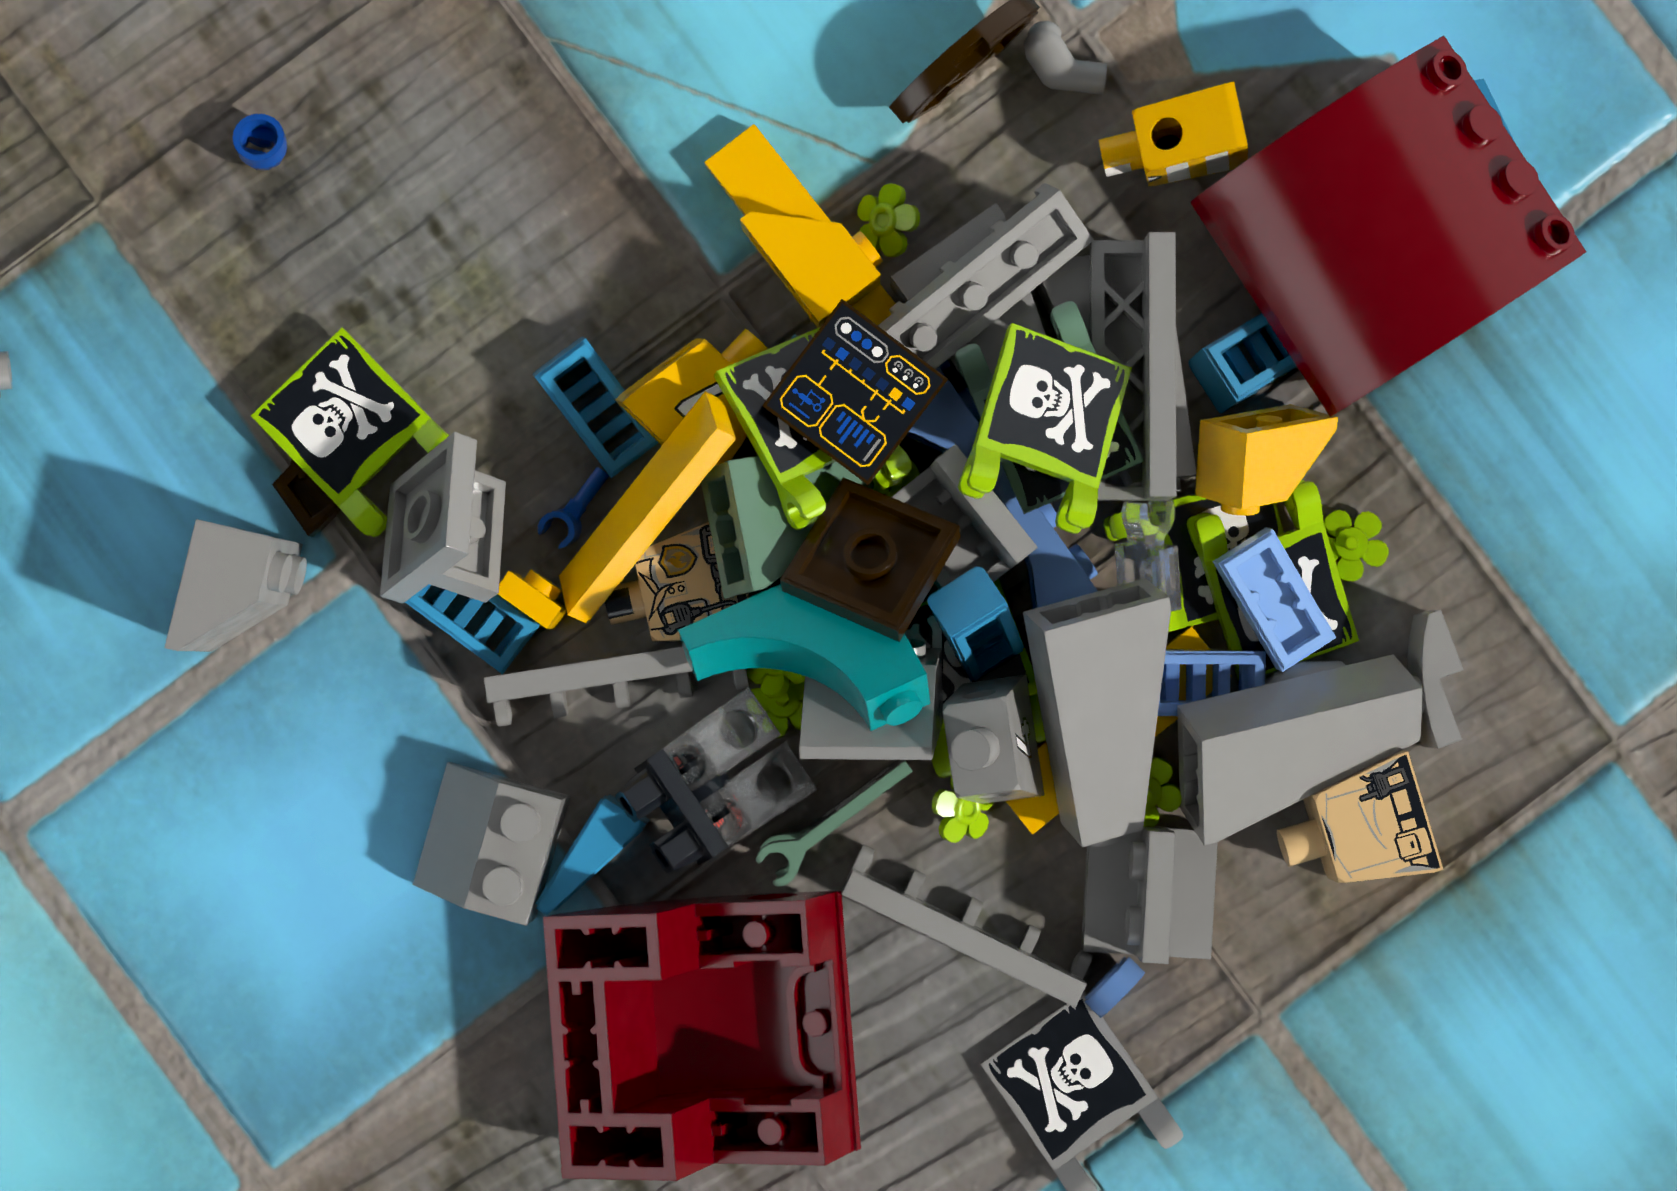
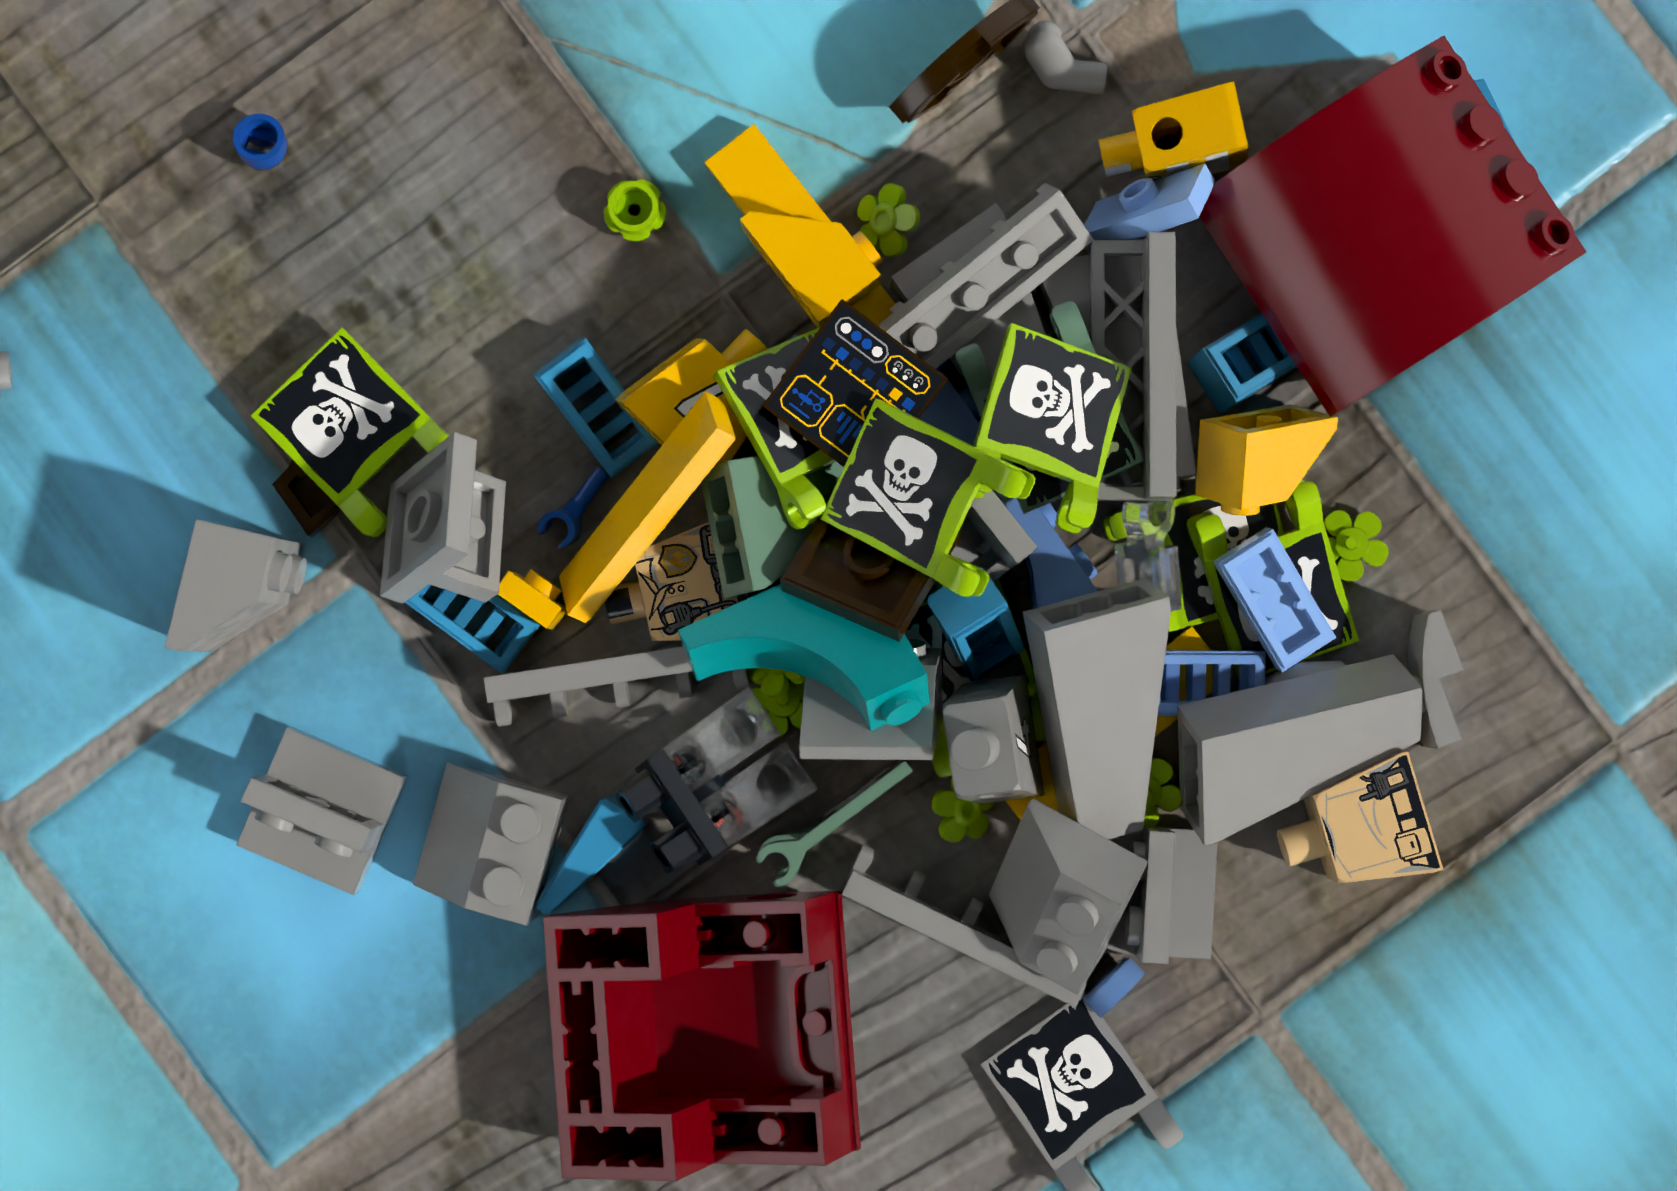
none -> light grey bracket [236,727,408,895]
none -> lime plate [603,179,666,242]
none -> flag [821,398,1036,597]
none -> light grey slope [989,798,1148,995]
none -> light blue plate [1084,163,1215,254]

